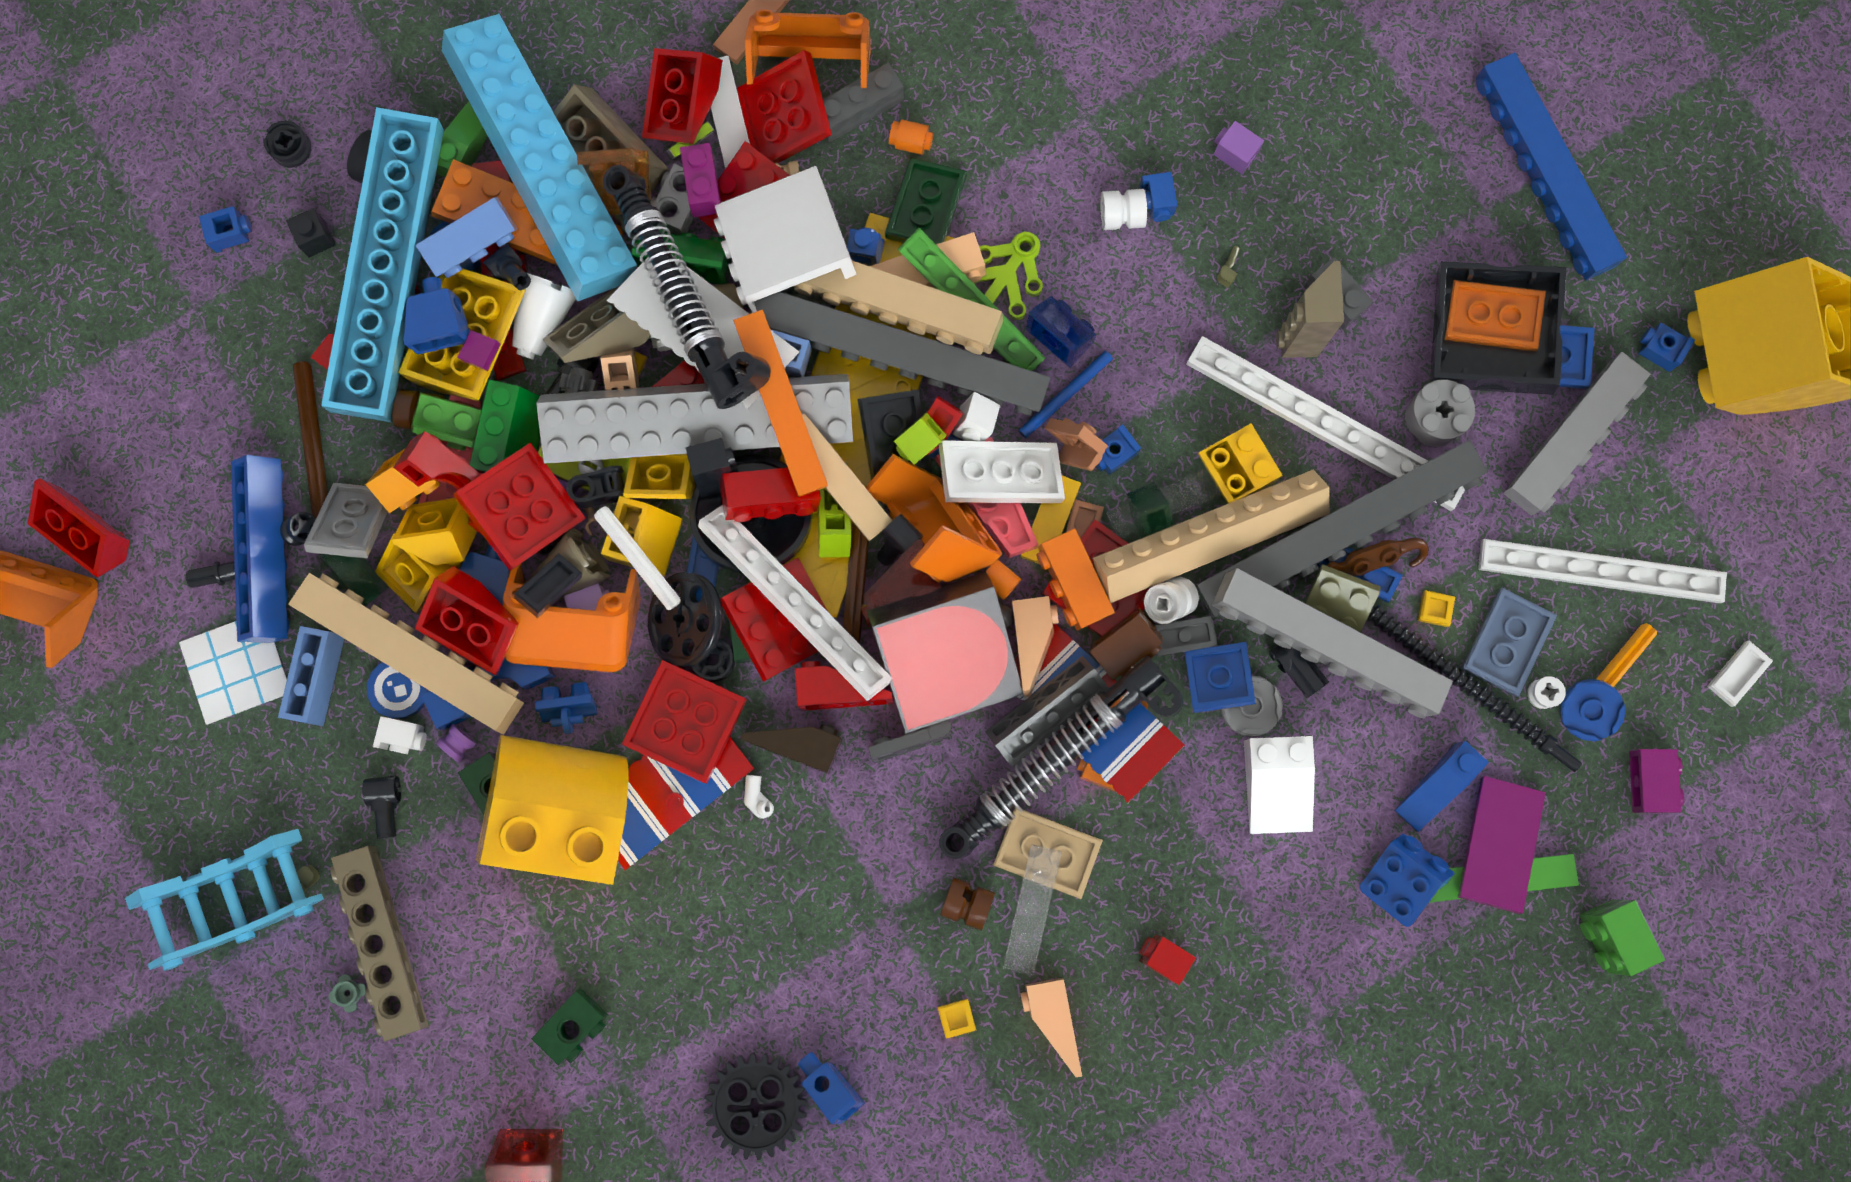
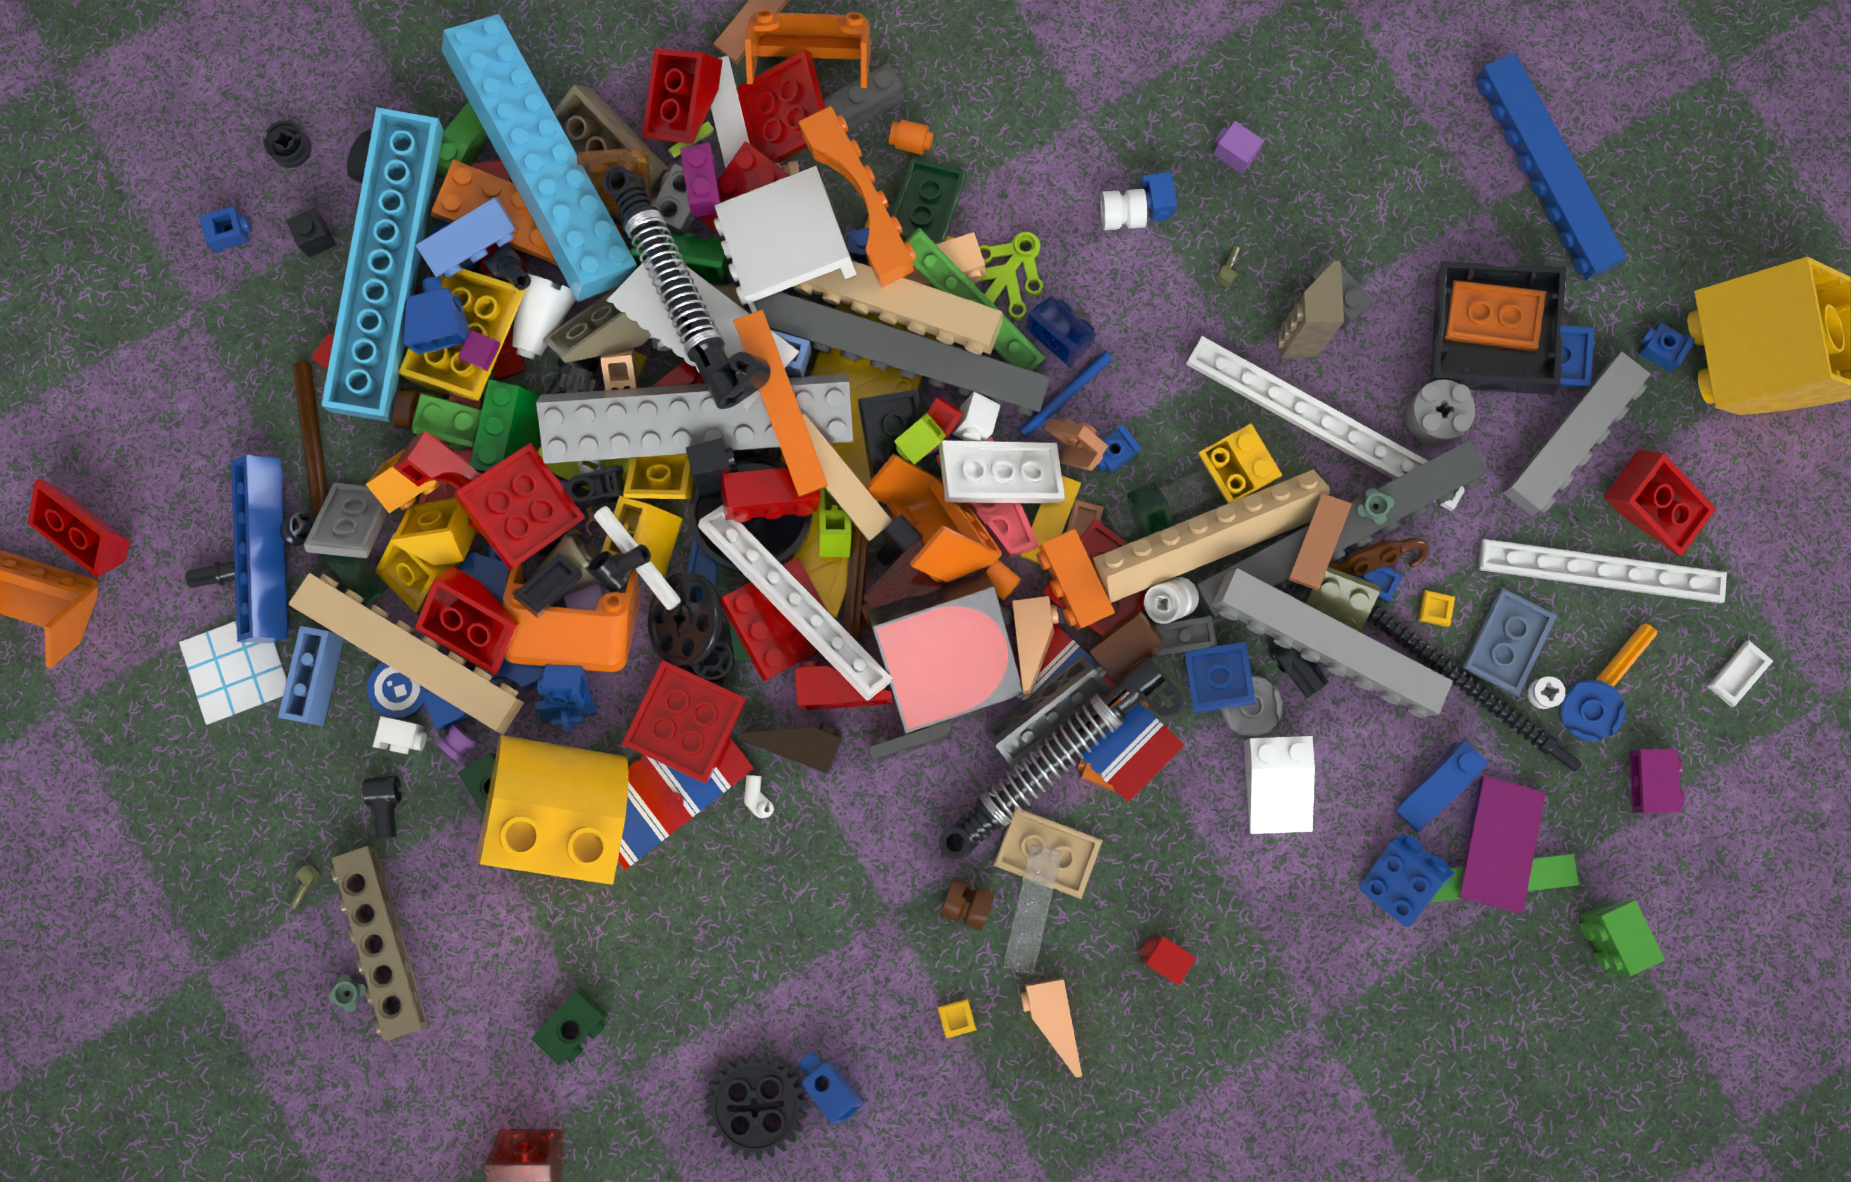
medium azure fence [125,829,324,971] -> none
none -> blue brick [537,665,589,709]
none -> black pin [588,544,651,592]
none -> orange arch [798,106,916,287]
none -> nougat tile [1289,493,1352,591]
none -> sand green plate [1357,488,1394,525]
none -> red slope [1603,449,1716,557]

